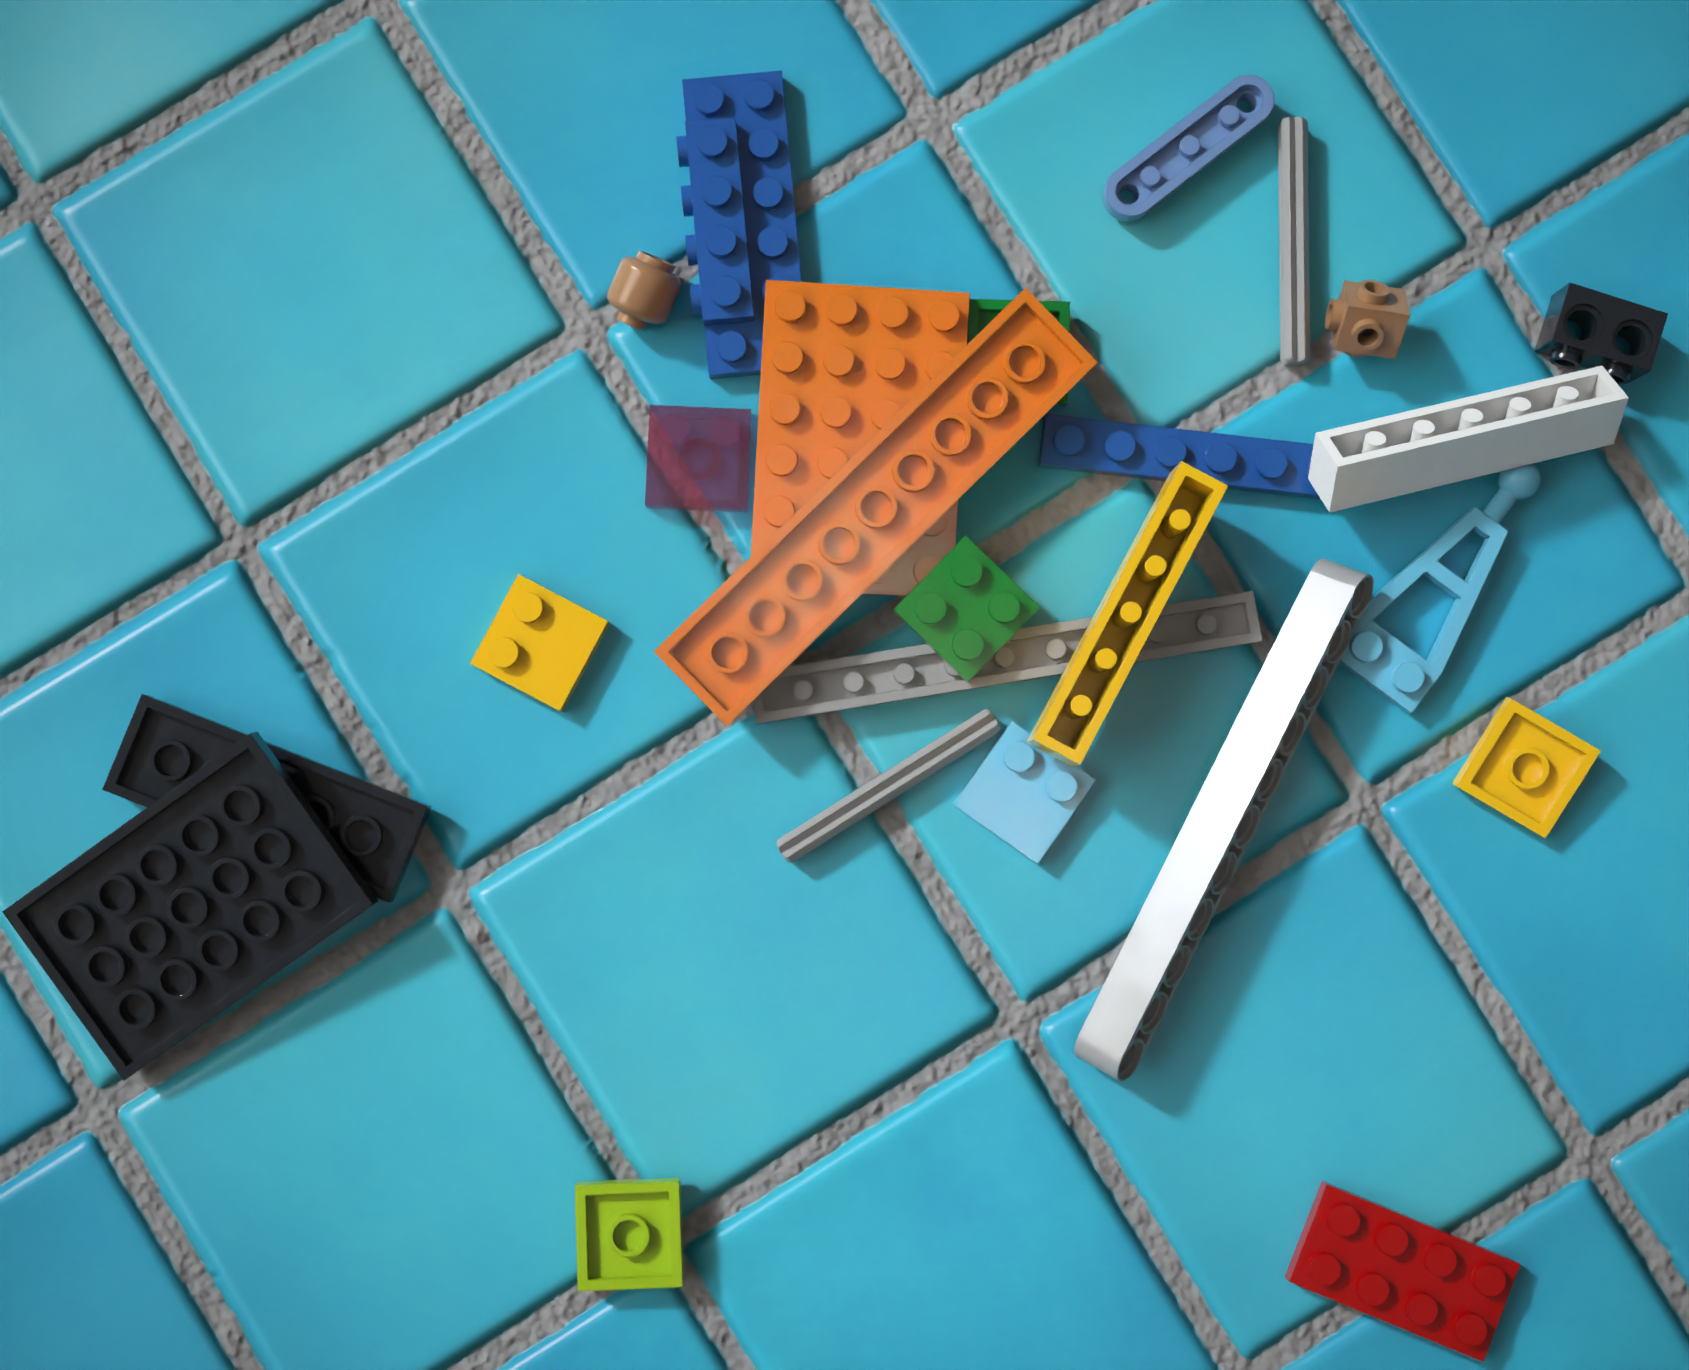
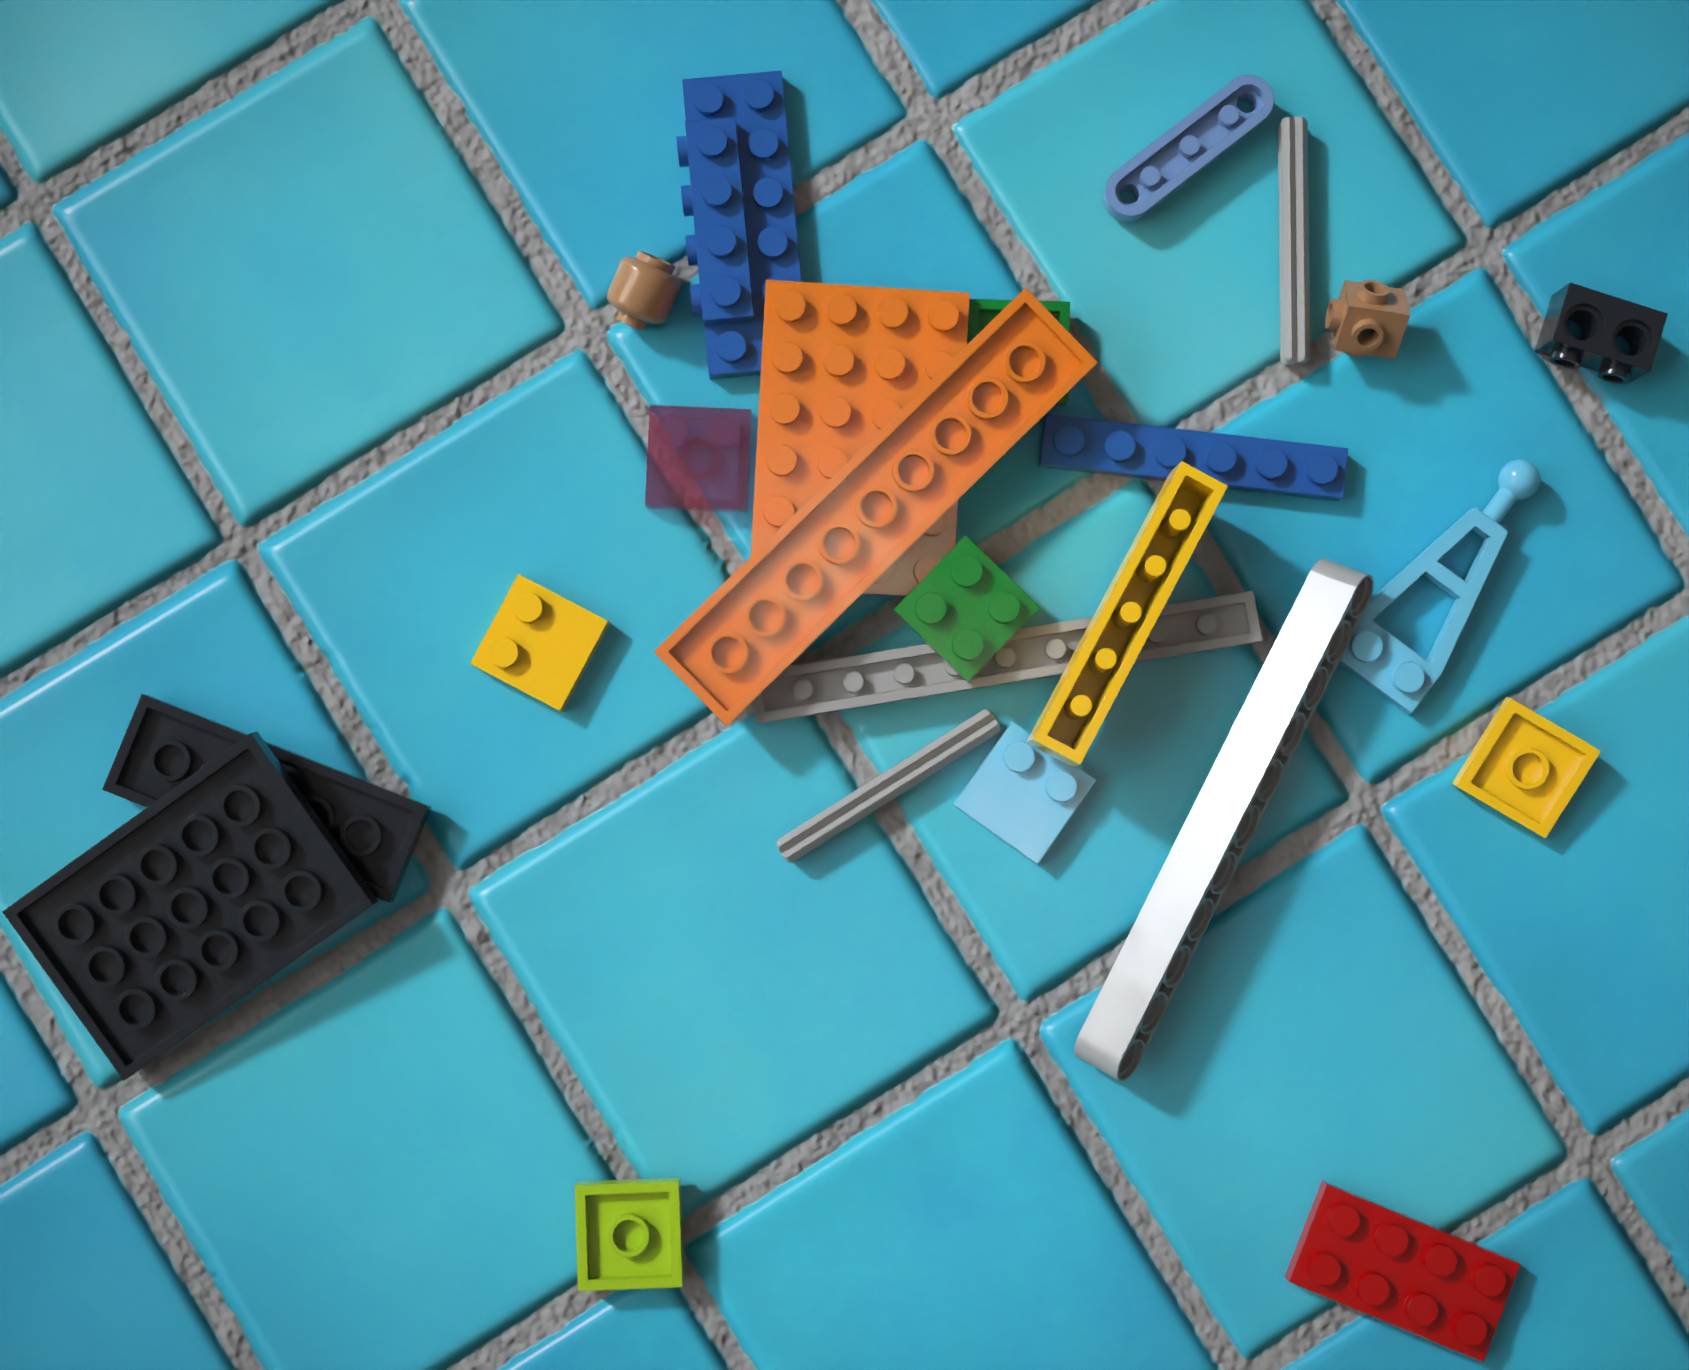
white brick [1308,366,1629,513] -> none

